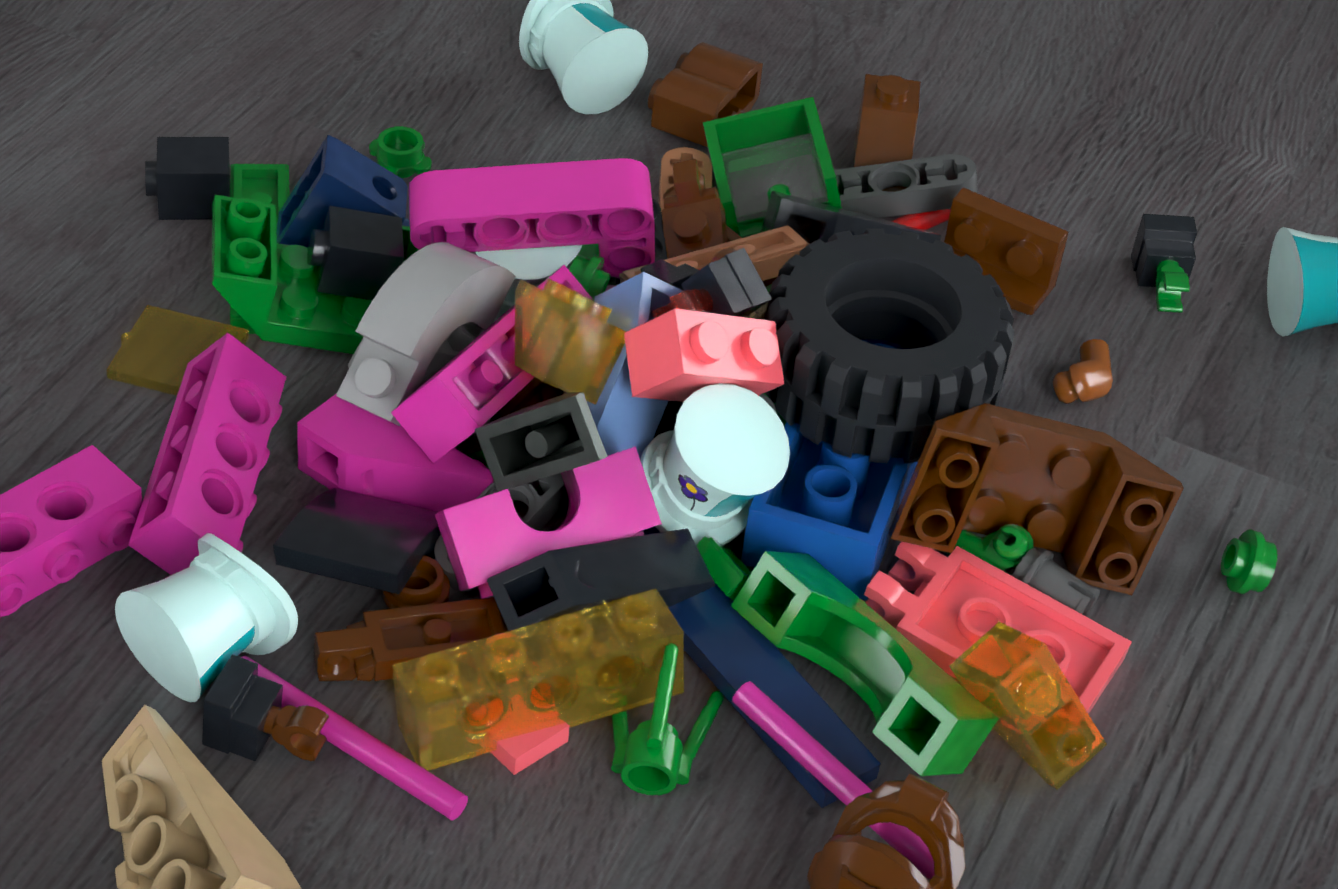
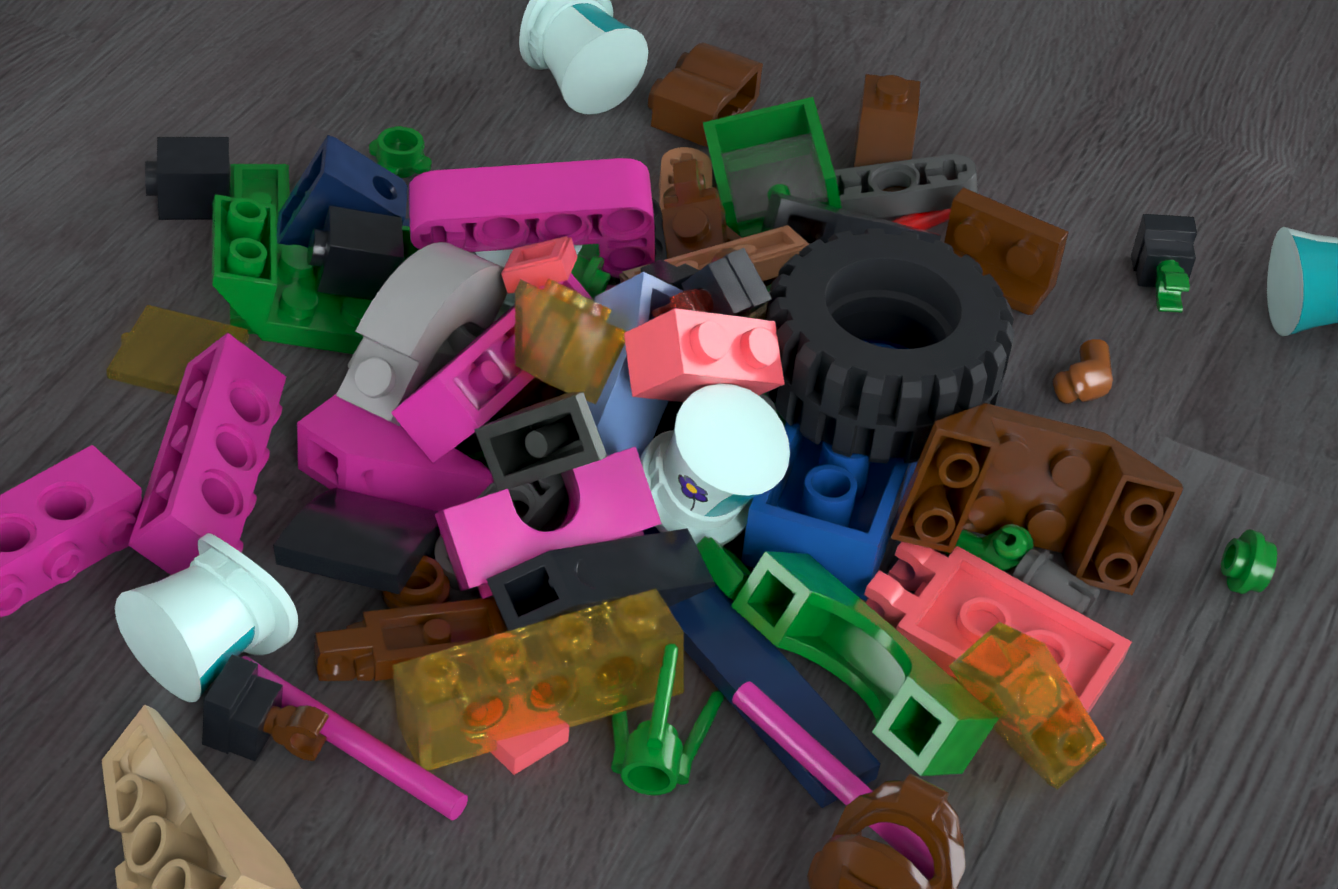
none -> coral tile [501,236,578,294]

